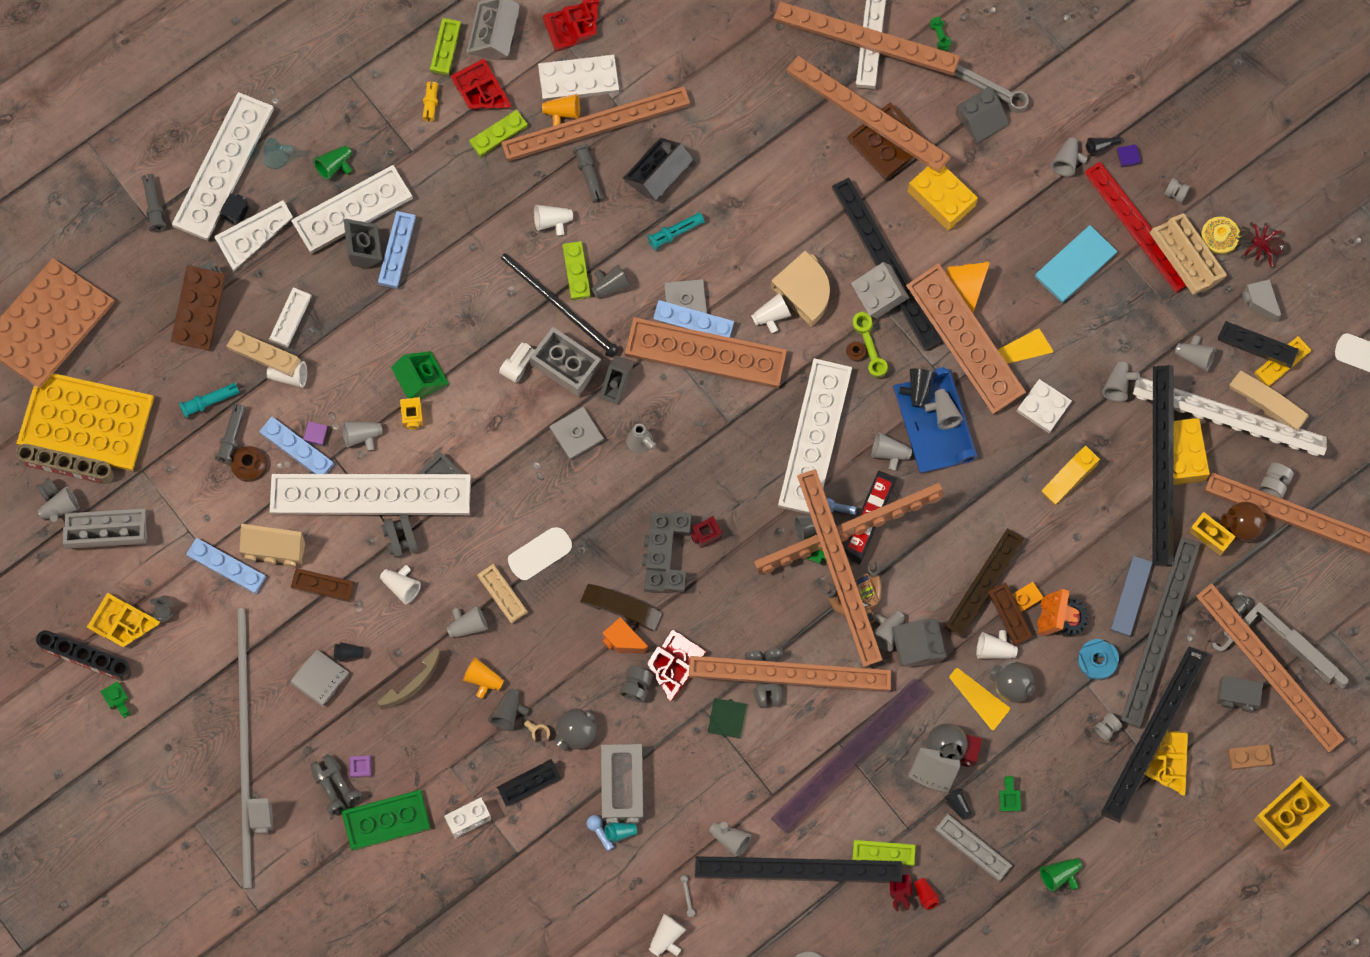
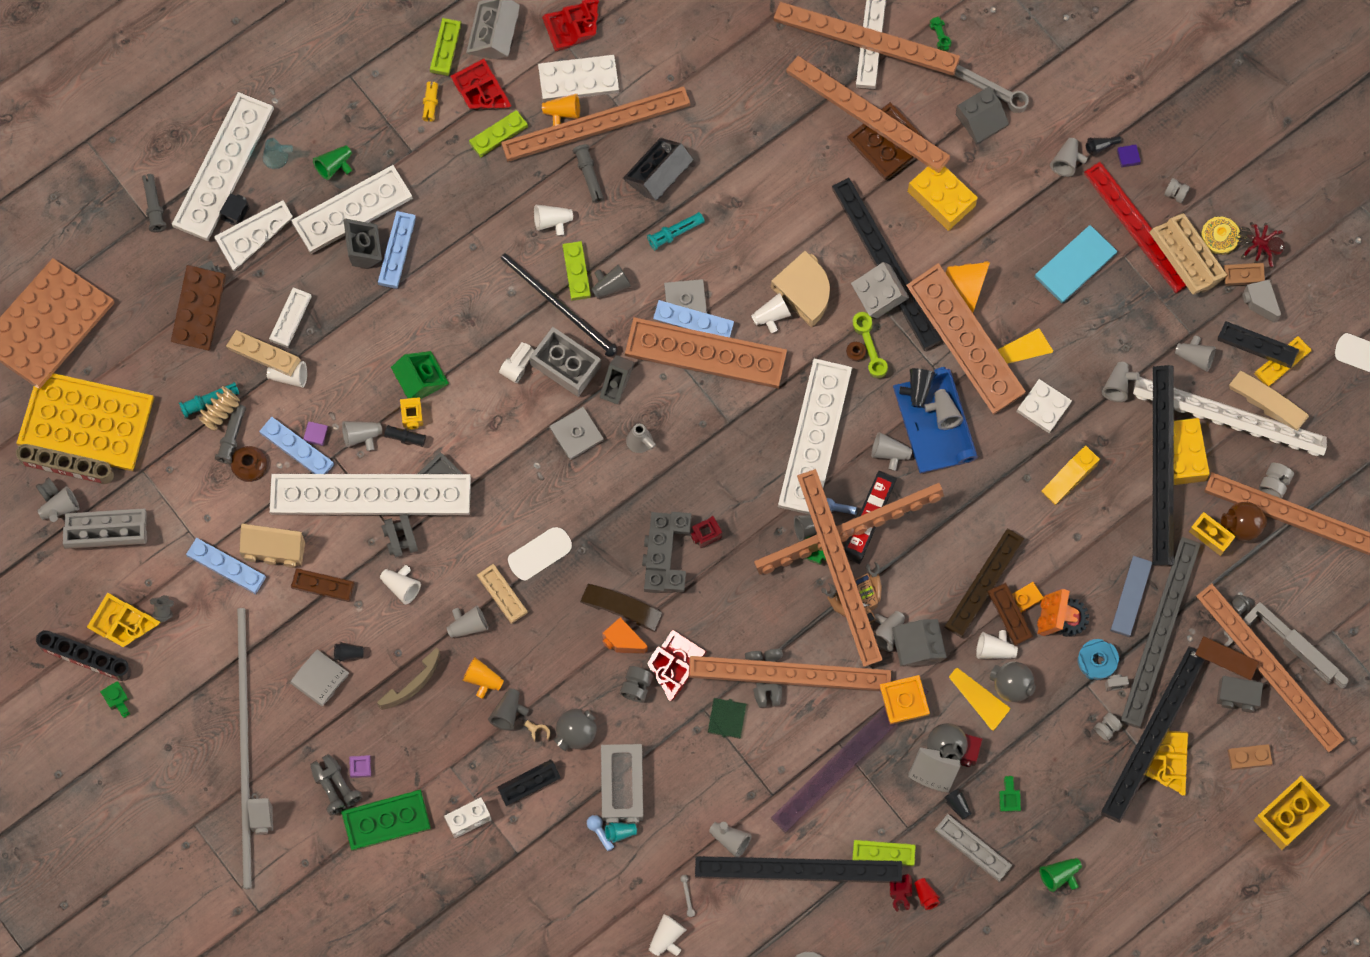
none -> tan piece [198,386,240,431]
none -> black pin [384,425,426,447]
none -> light orange plate [879,675,930,725]
none -> light grey plate [1105,674,1129,692]
none -> reddish brown tile [1195,636,1259,680]
none -> medium nougat plate [1224,263,1265,286]

